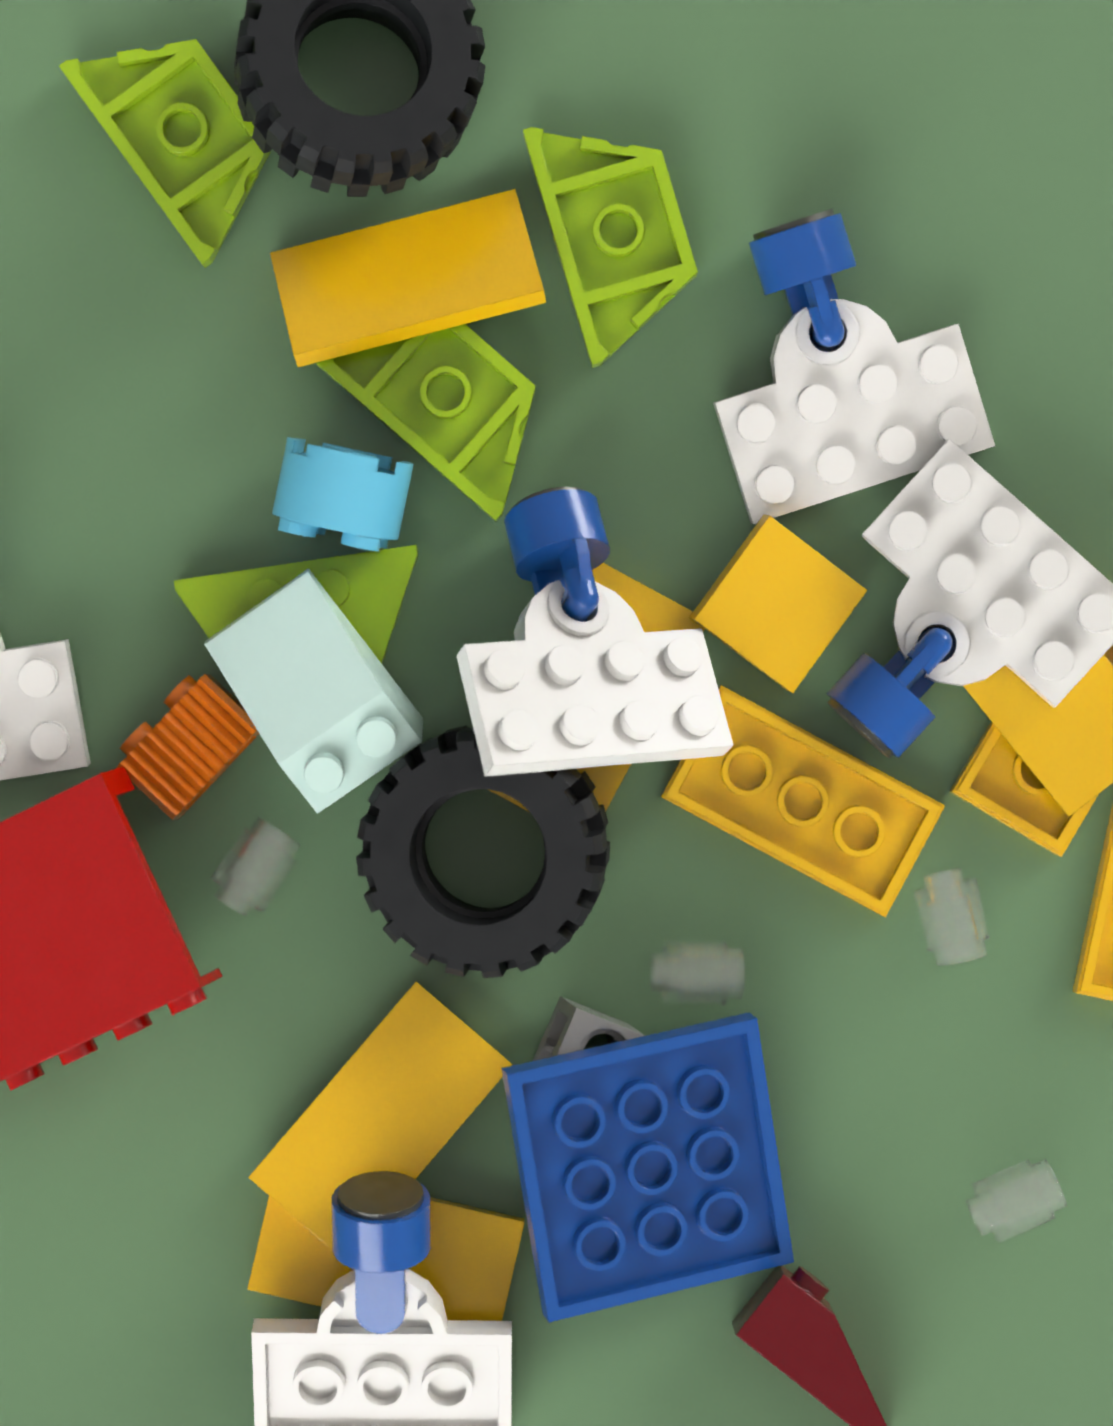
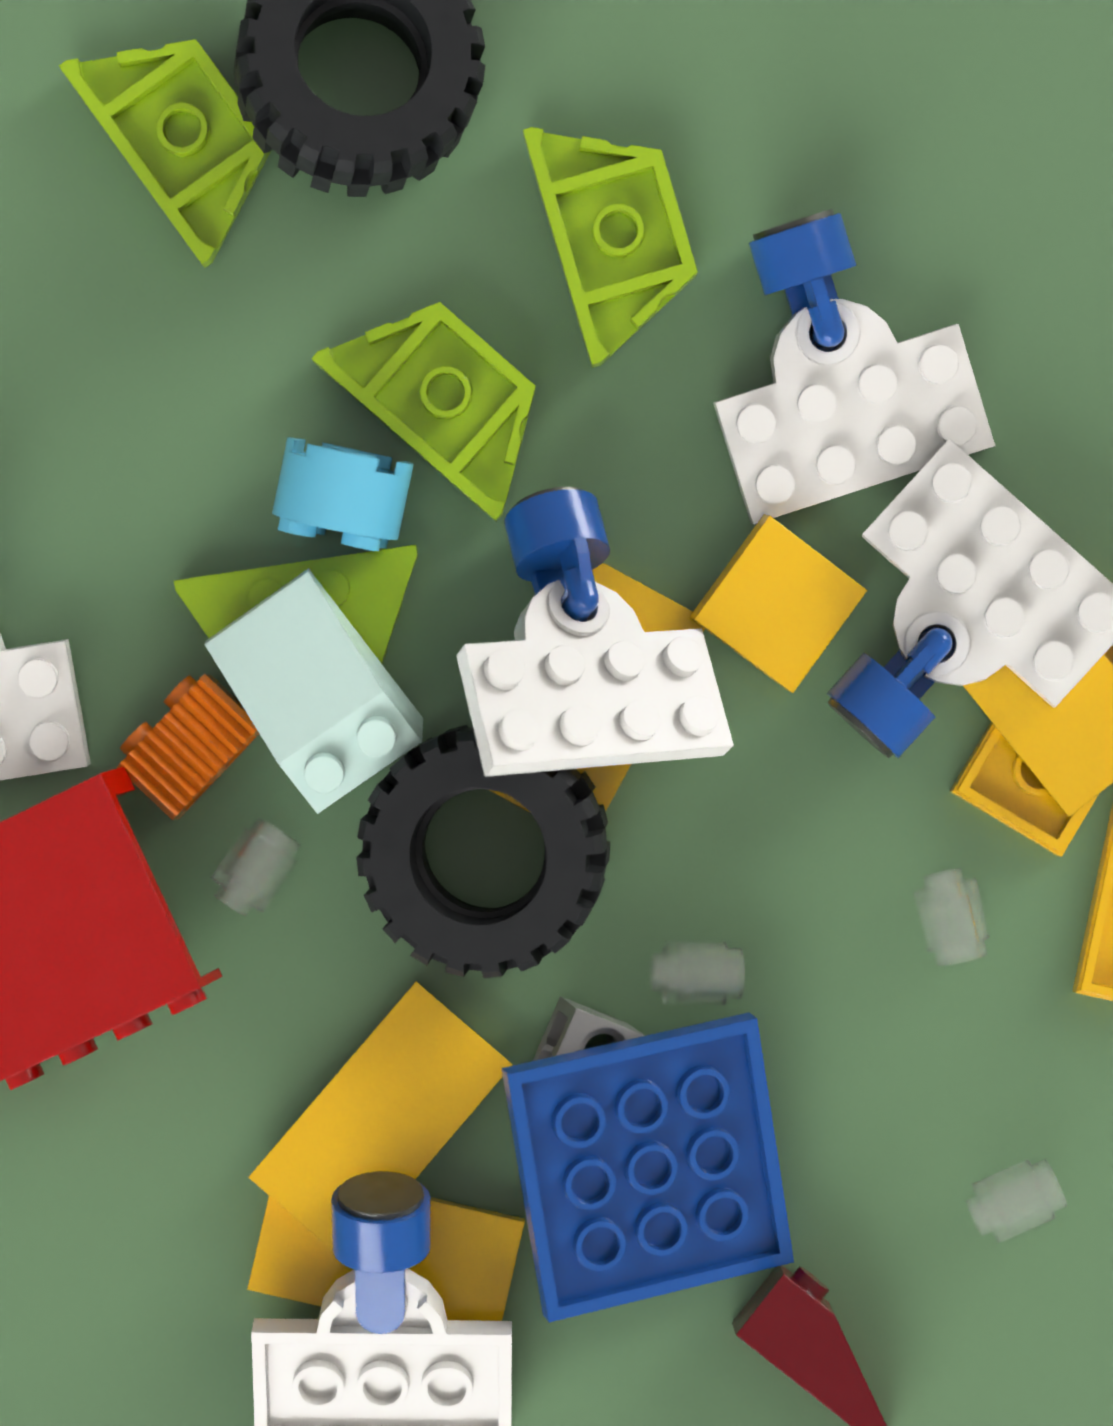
yellow tile [270,189,546,367] -> none
yellow tile [660,685,946,918] -> none

